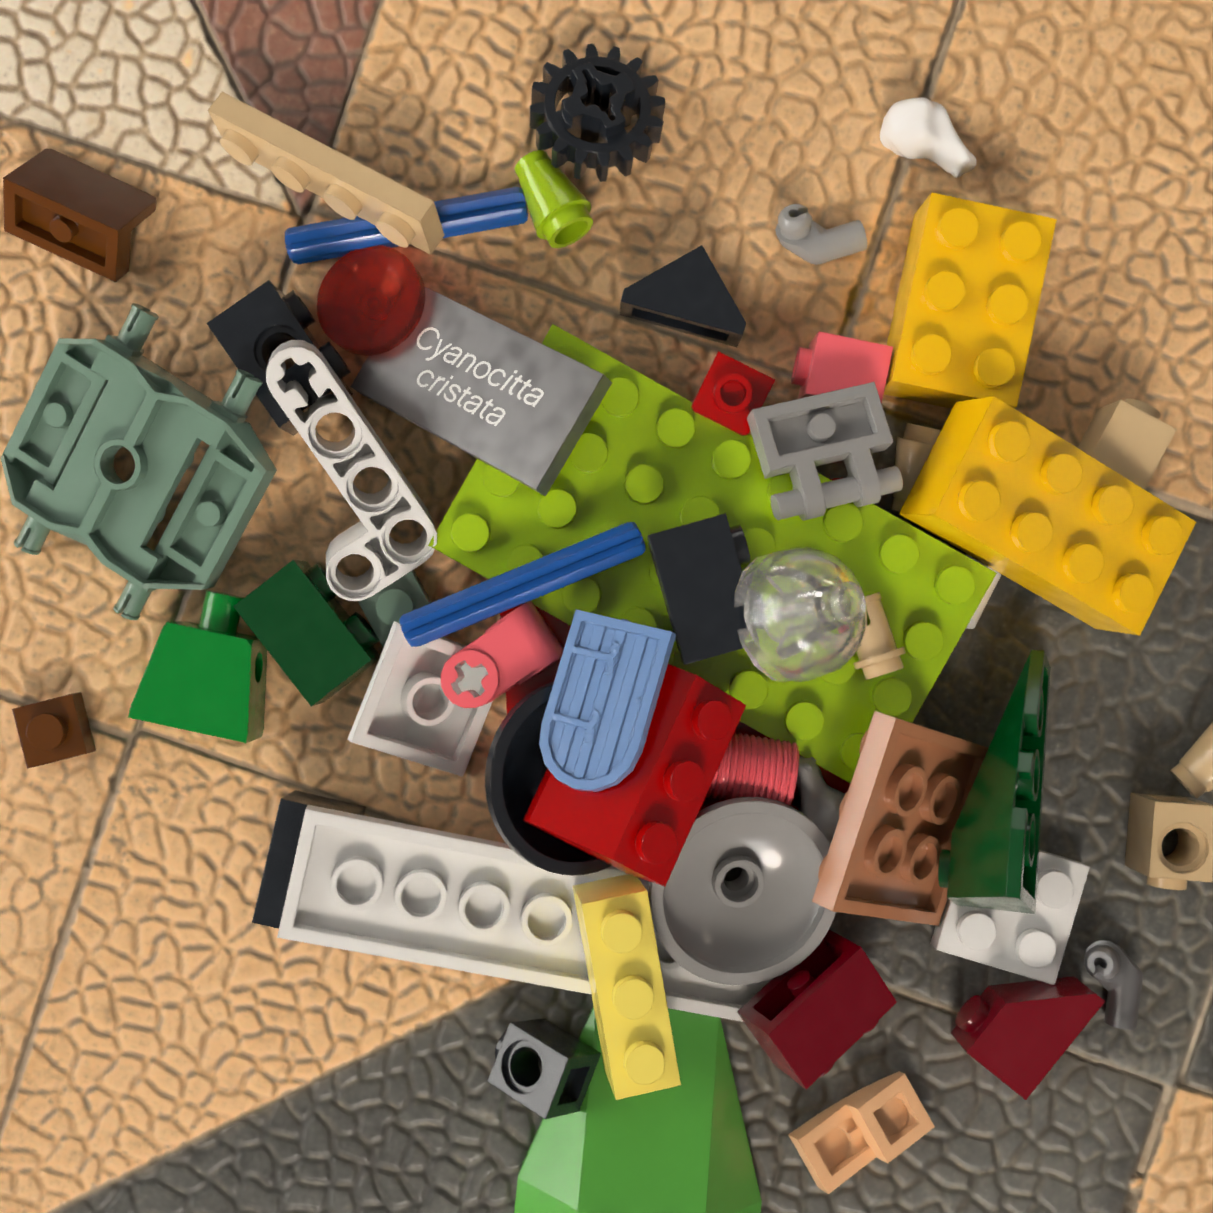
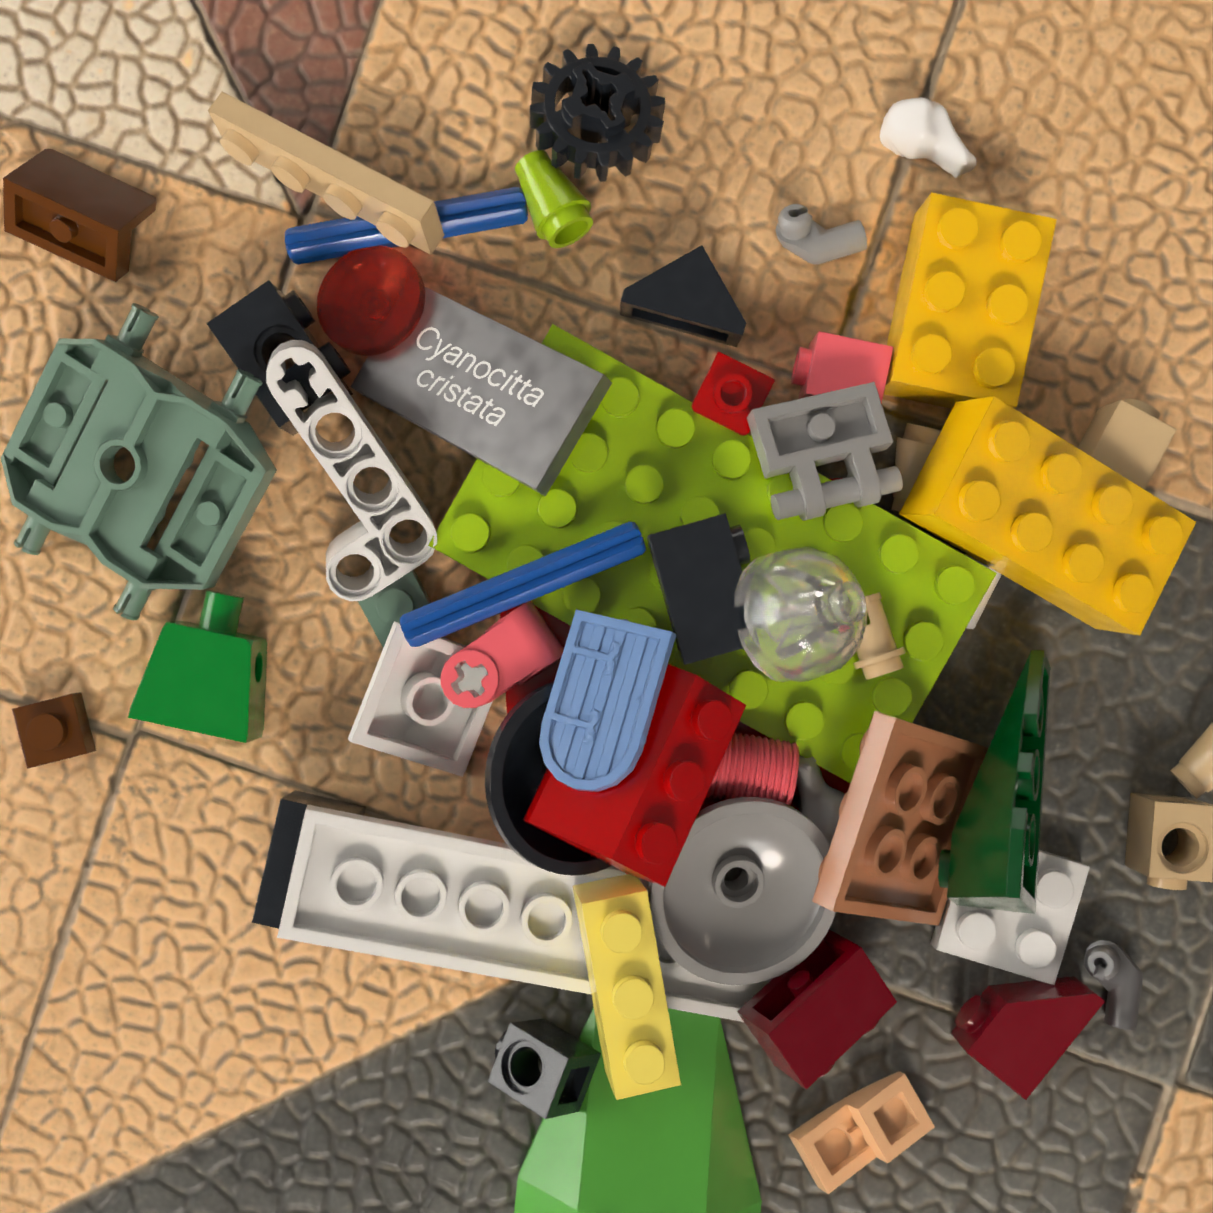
dark green brick [233,560,380,707] -> none

